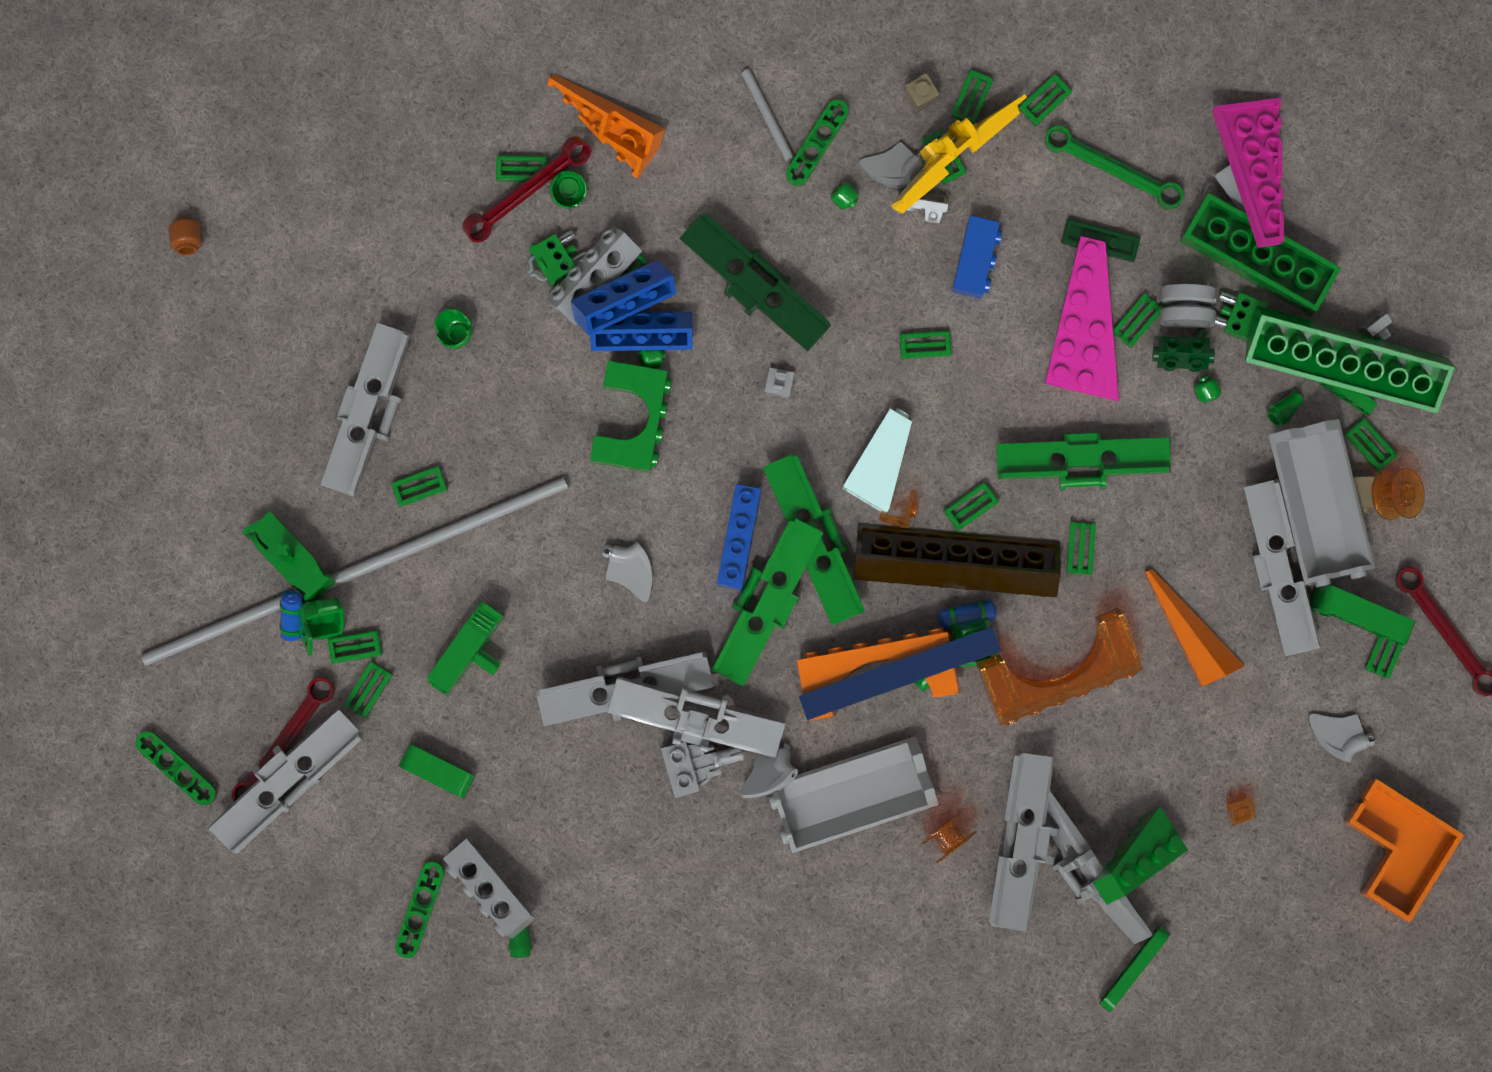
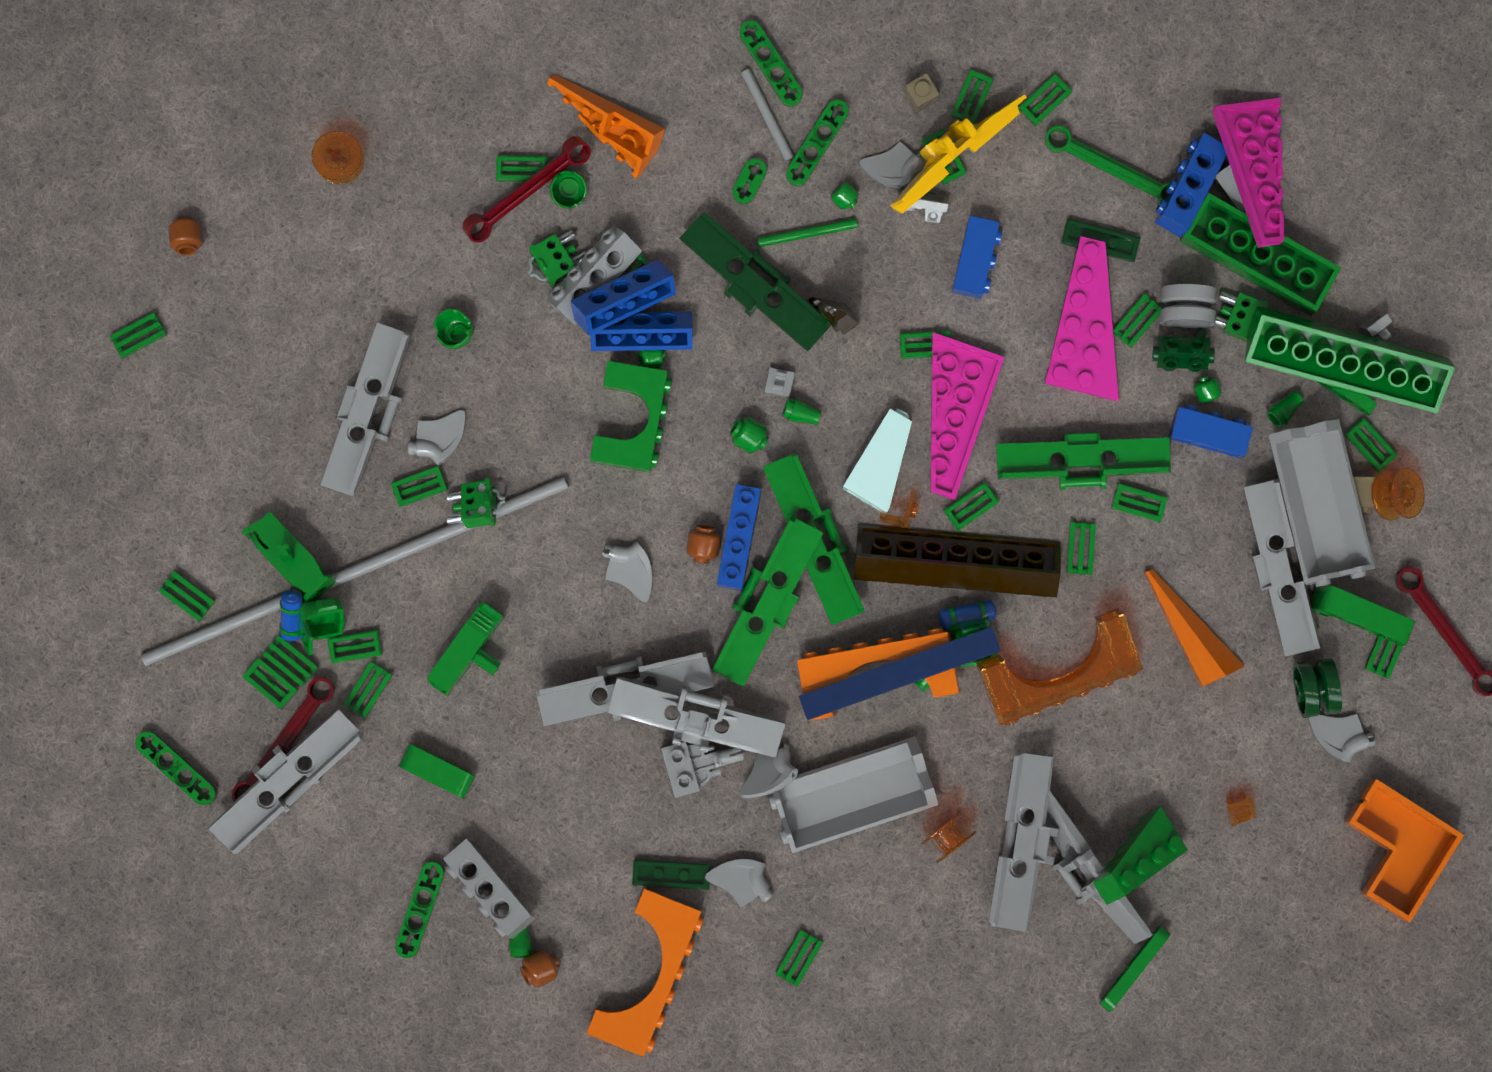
none -> green tile [109,312,167,359]
none -> green tile [159,571,215,622]
none -> green tile [242,657,298,710]
none -> green tile [262,635,319,687]
none -> clear orange piece [312,131,365,185]
none -> light grey arm [408,410,465,466]
none -> green piece [447,478,506,528]
none -> dark orange head [520,949,560,988]
none -> orange arch [586,888,704,1057]
none -> dark green tile [632,859,711,890]
none -> dark orange head [686,525,721,564]
none -> light grey arm [705,859,773,908]
none -> green head [730,416,769,454]
none -> green beam [733,159,767,205]
none -> green beam [739,21,802,107]
none -> green bar [757,218,858,248]
none -> green tile [775,930,823,987]
none -> green cone [782,397,821,425]
none -> dark brown wedge [808,297,859,335]
none -> dark pink wing [930,332,1004,500]
none -> green tile [1111,484,1168,523]
none -> blue brick [1154,133,1226,237]
none -> blue brick [1169,405,1253,459]
none -> dark green wheel [1293,658,1342,718]

